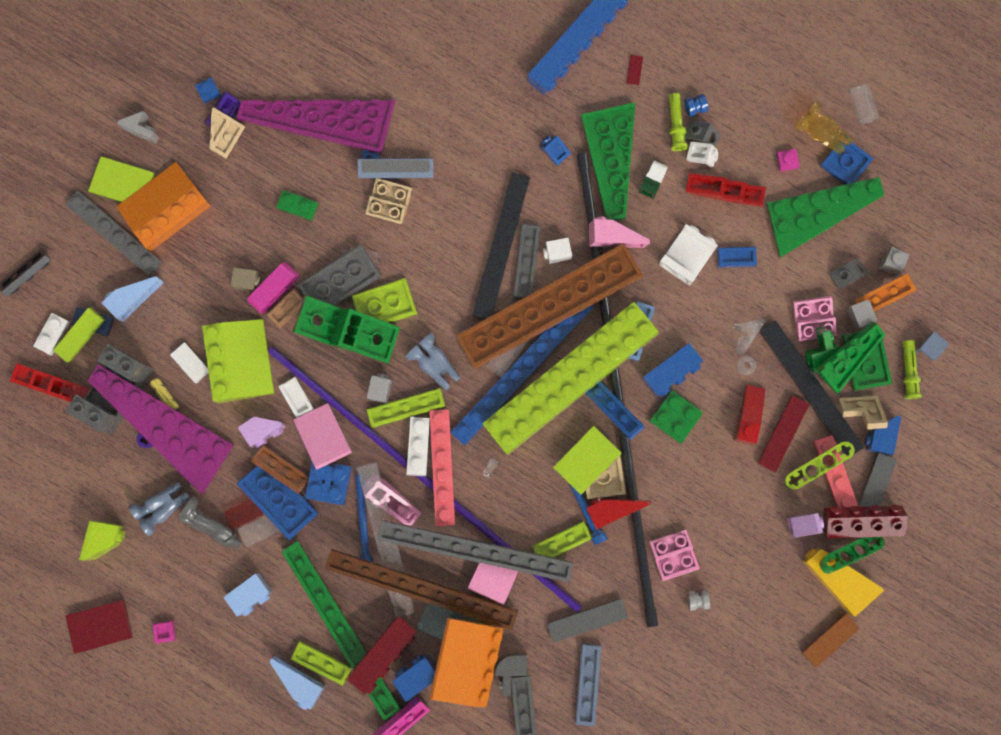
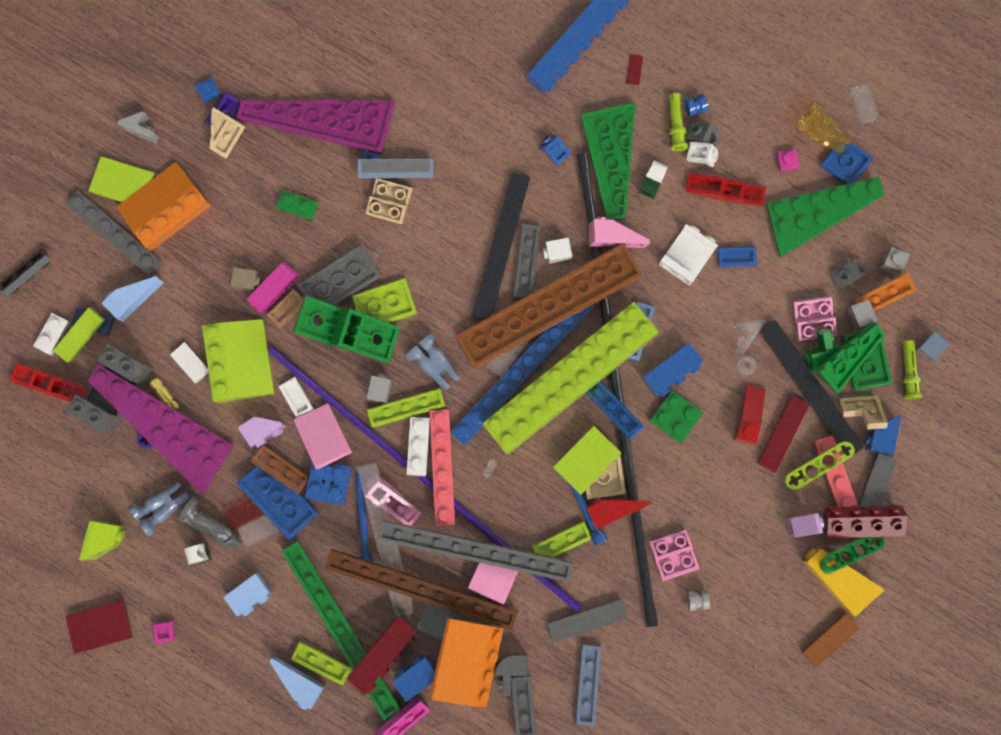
none -> white leg [184,543,212,565]

